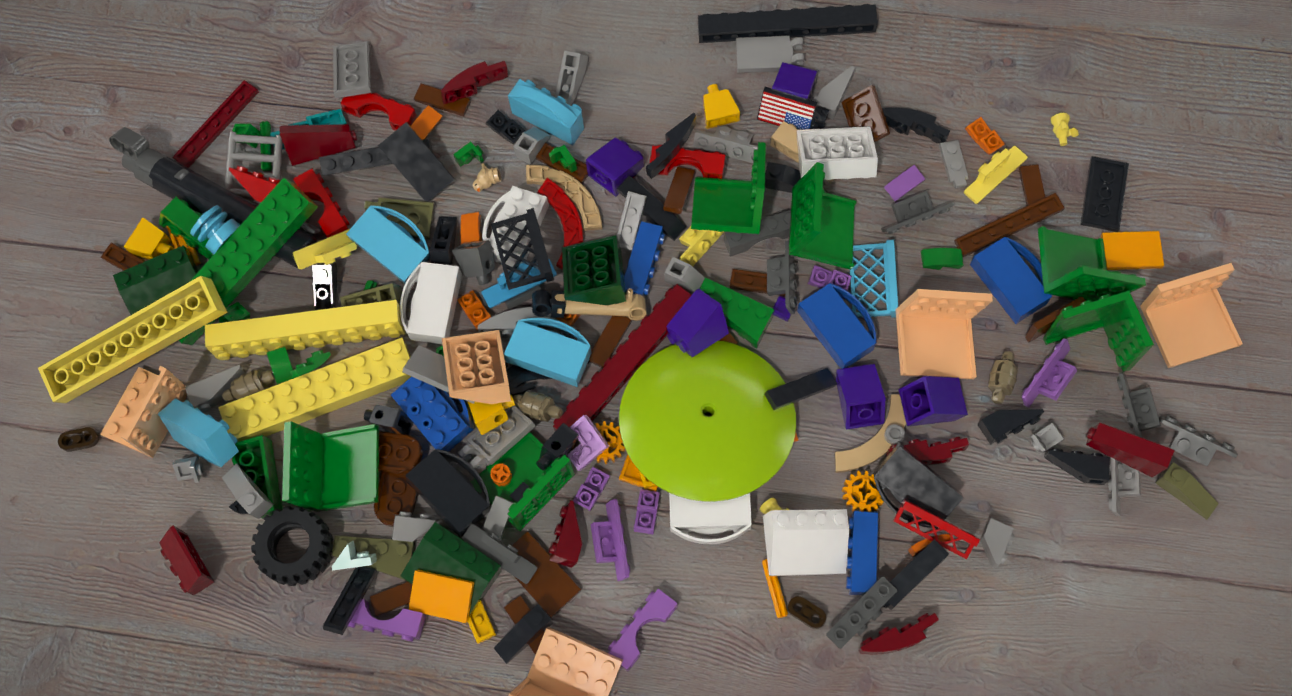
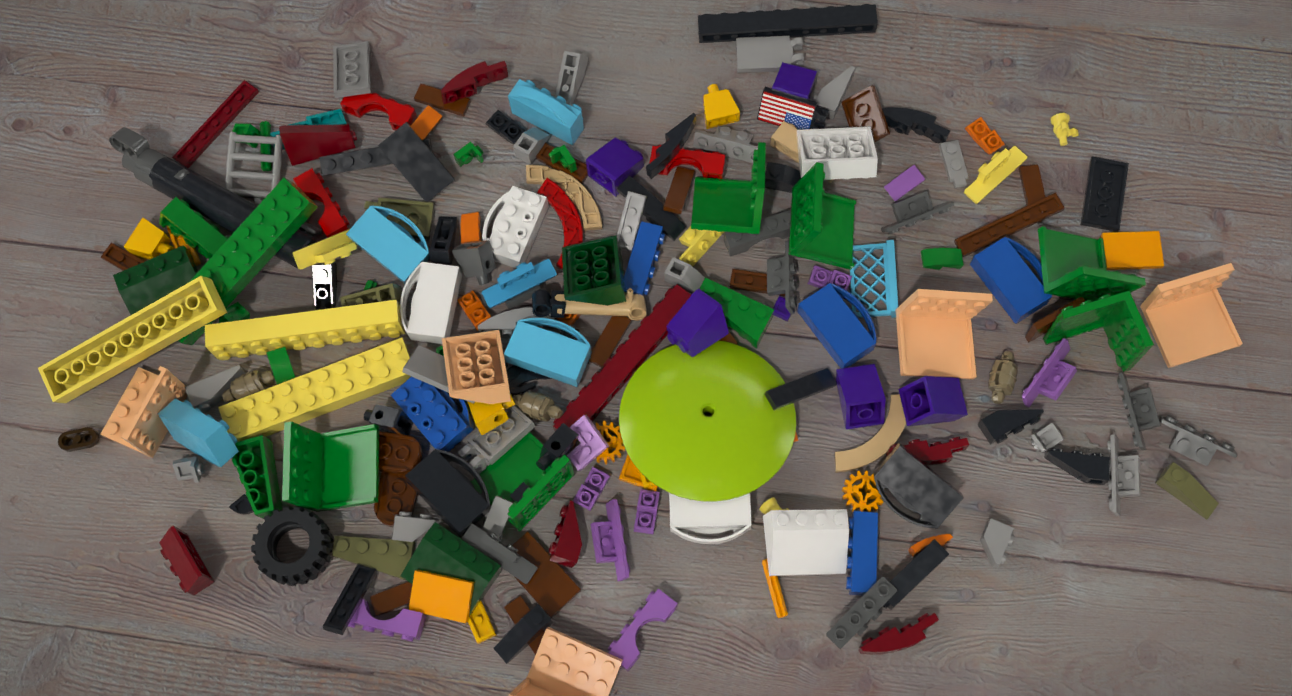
medium azure wheel [190,205,240,254] -> none
light grey slope [222,464,274,519] -> none
red slope [229,165,280,202] -> none
green slope [290,350,331,379] -> none
light aqua slope [332,541,377,571] -> none
tan animal [473,163,501,192] -> none
black fence [491,208,554,290] -> none
orange wheel [491,464,512,486] -> none
dark brown plate [788,596,826,629] -> none
light grey tile [884,424,905,445] -> none
red fence [893,499,980,559] -> none
dark red slope [1086,422,1175,477] -> none

